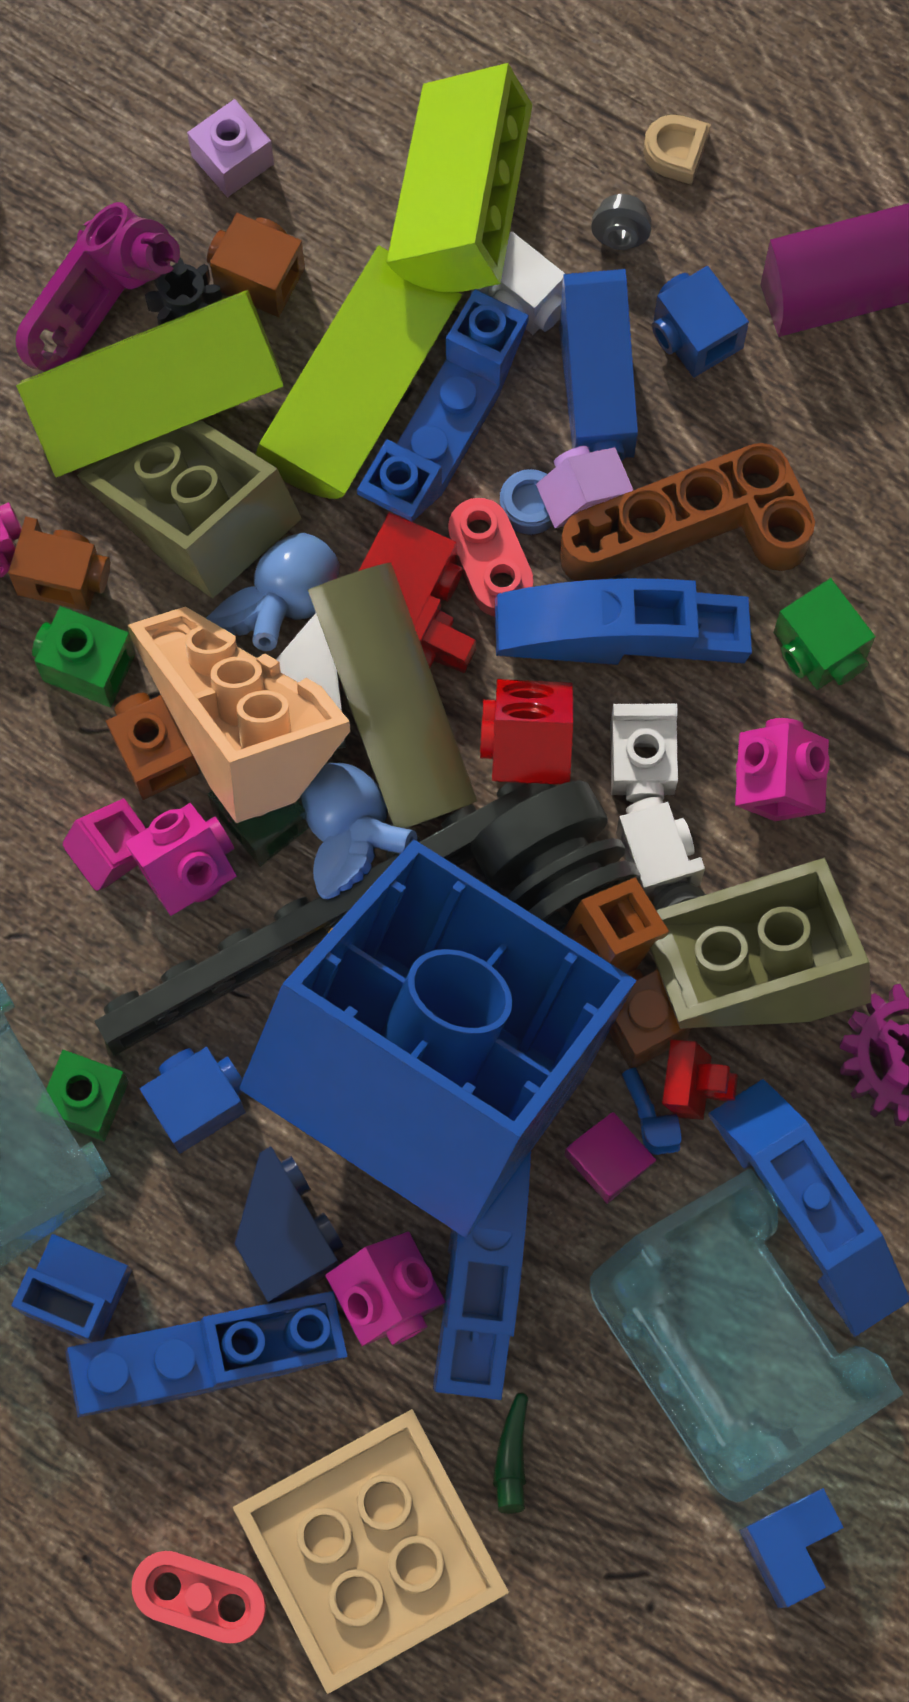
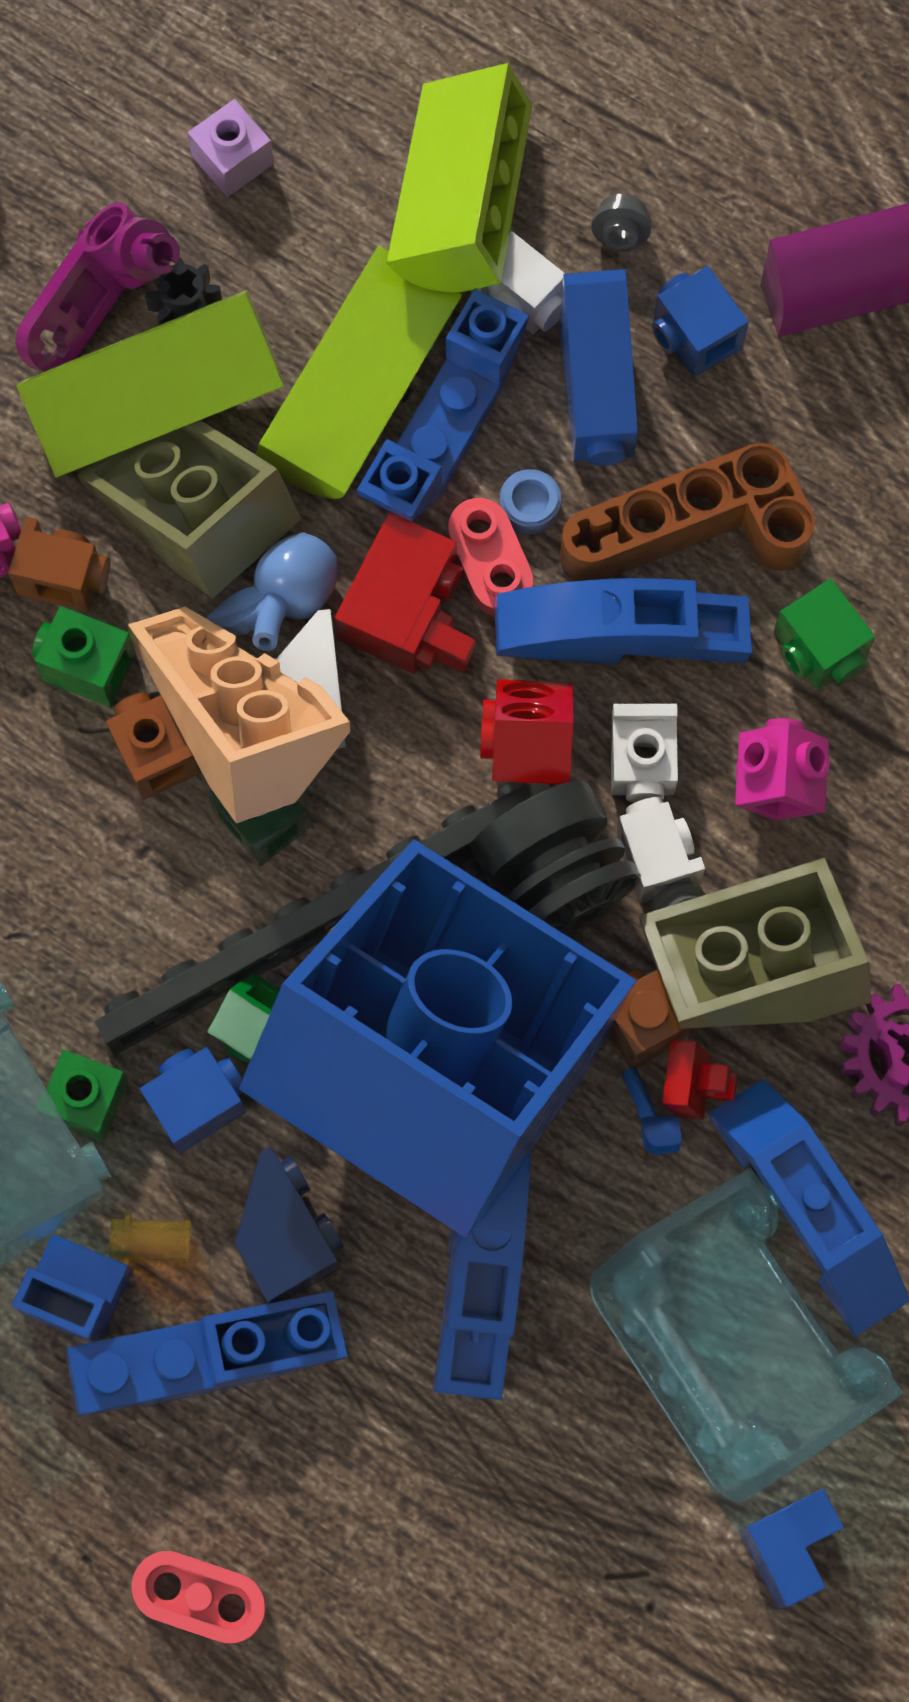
dark pink slope [63,798,147,891] -> none
dark pink brick [125,803,237,916] -> none
dark orange brick [207,213,305,317] -> none
tan plate [232,1409,509,1694] -> none
medium blue piece [301,763,417,899] -> none
olive brick [308,563,477,828] -> none
dark pink brick [325,1231,446,1346] -> none
dark green helmet [493,1392,528,1514] -> none
lavender plate [536,446,633,528] -> none
dark orange brick [562,877,669,974] -> none
dark pink slope [564,1112,656,1204] -> none
tan tile [643,115,711,185] -> none
none -> clear yellow pin [109,1213,191,1266]
none -> plate [207,973,280,1062]

